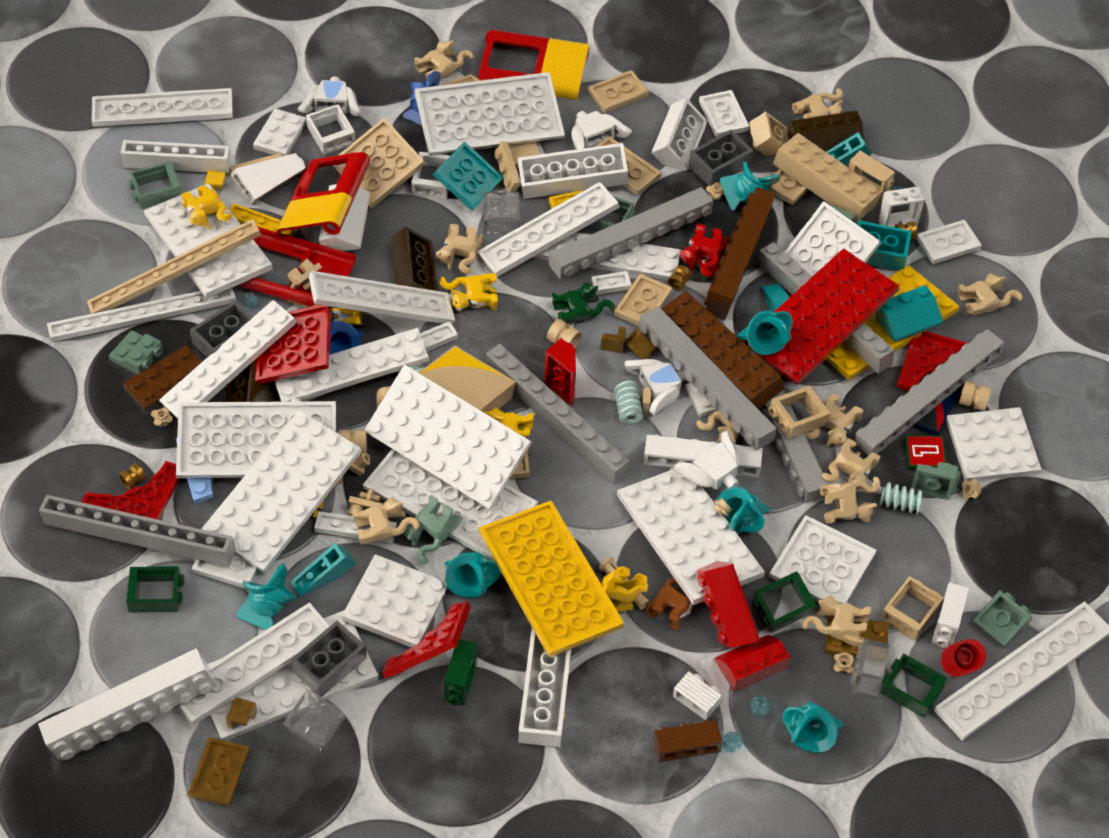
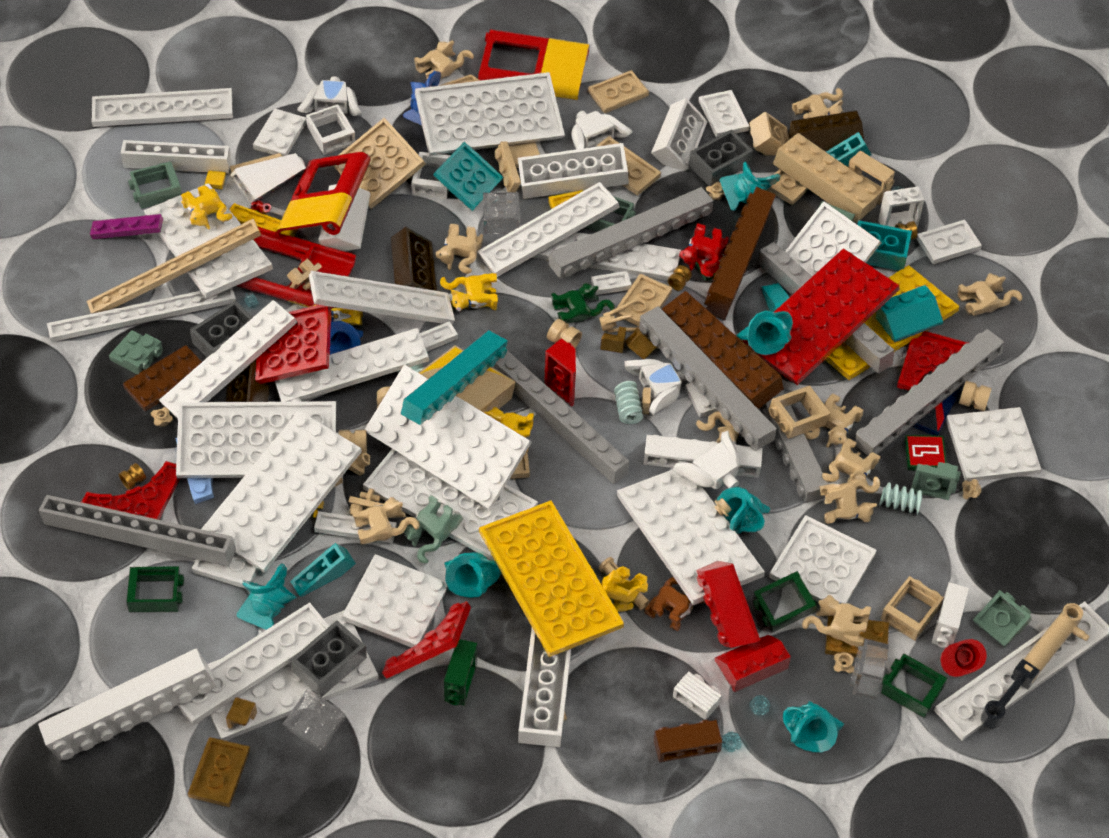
none -> magenta plate [90,214,163,239]
none -> red arm [250,200,271,214]
none -> teal brick [401,330,508,425]
none -> tan plant [599,299,640,333]
none -> piece [981,603,1090,729]

